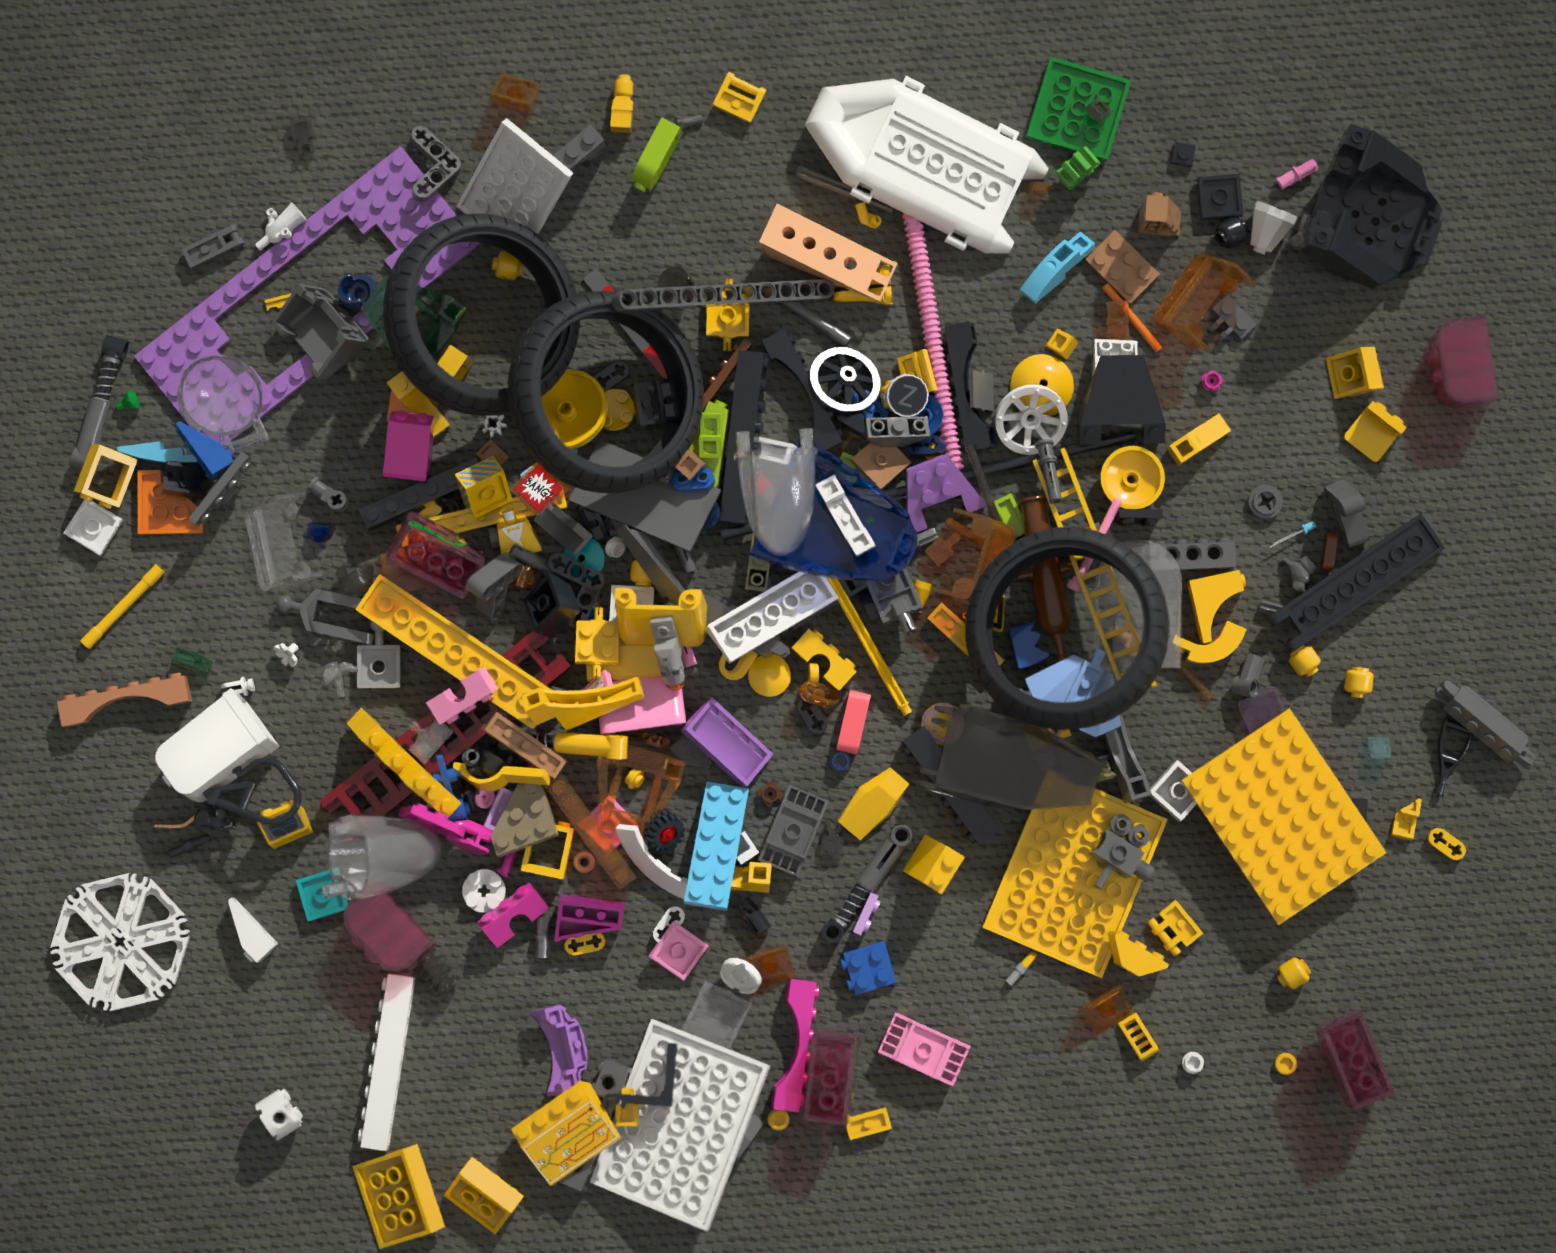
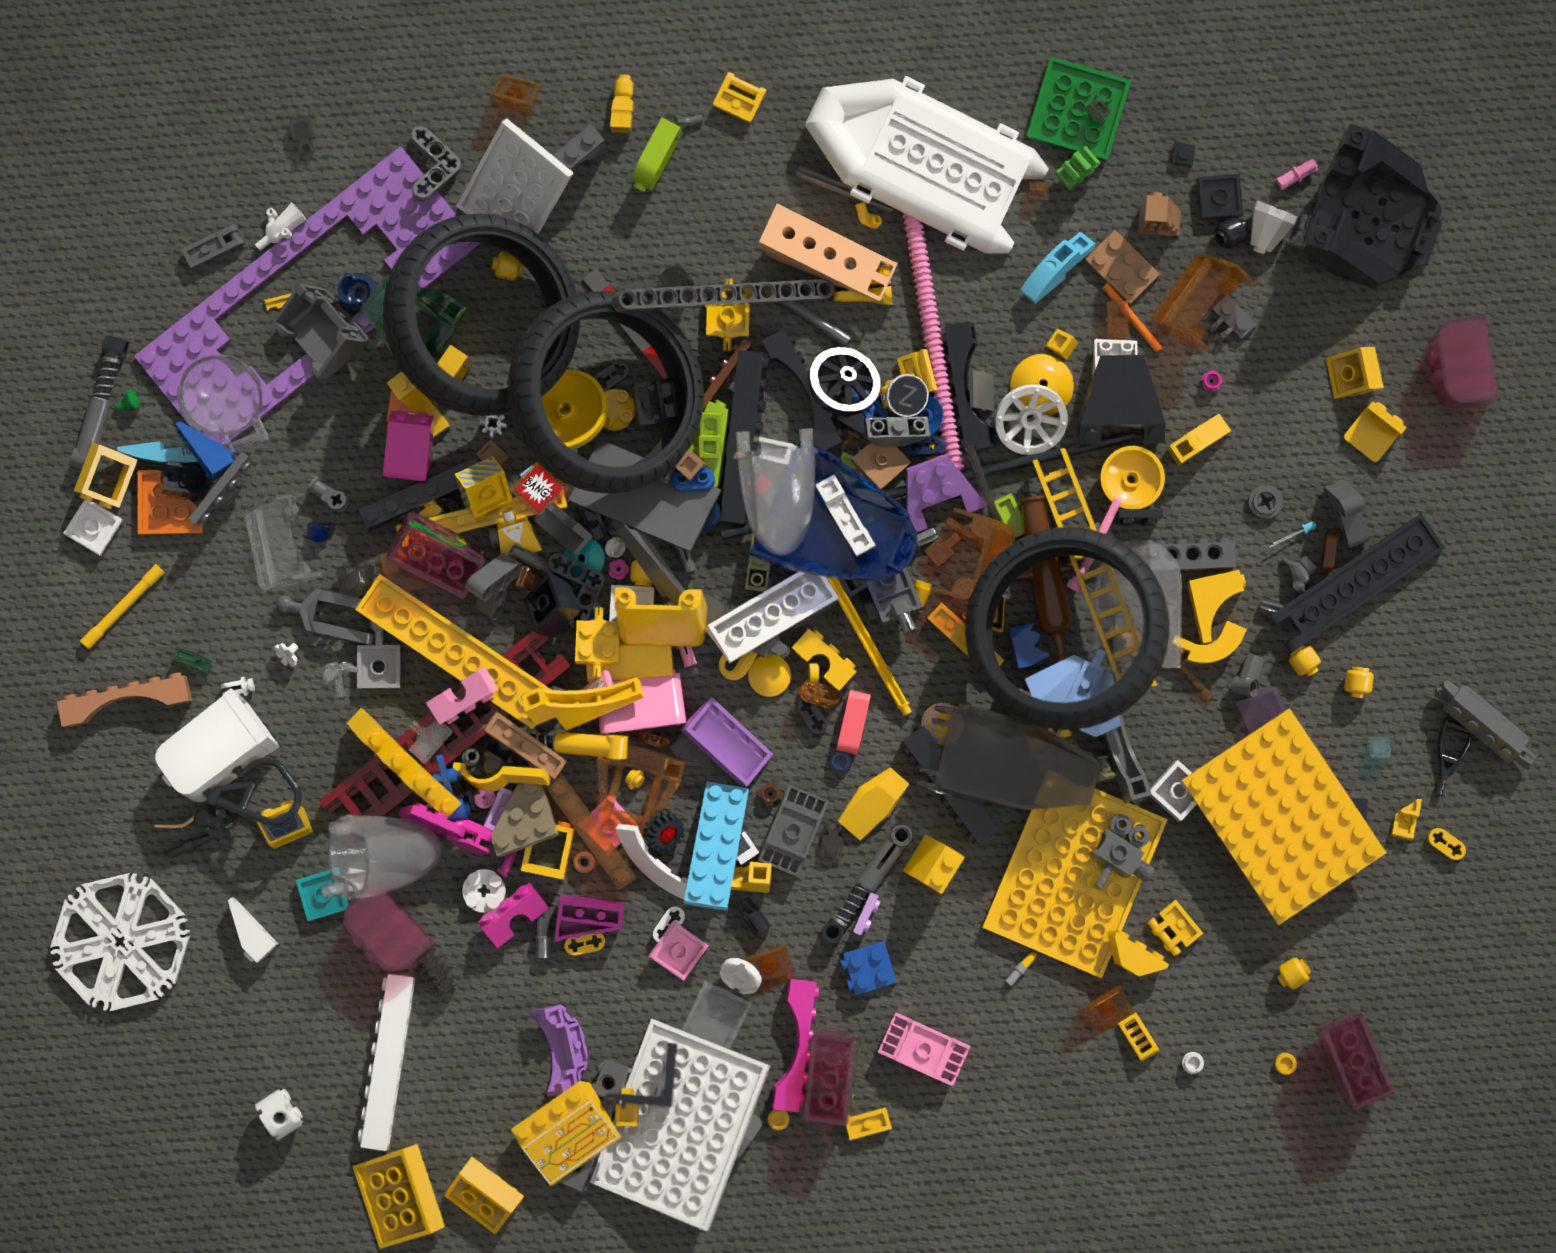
light grey plate [650,615,686,690] -> none
dark grey pin [1035,439,1063,504] -> none
none -> dark pink plate [608,559,629,580]

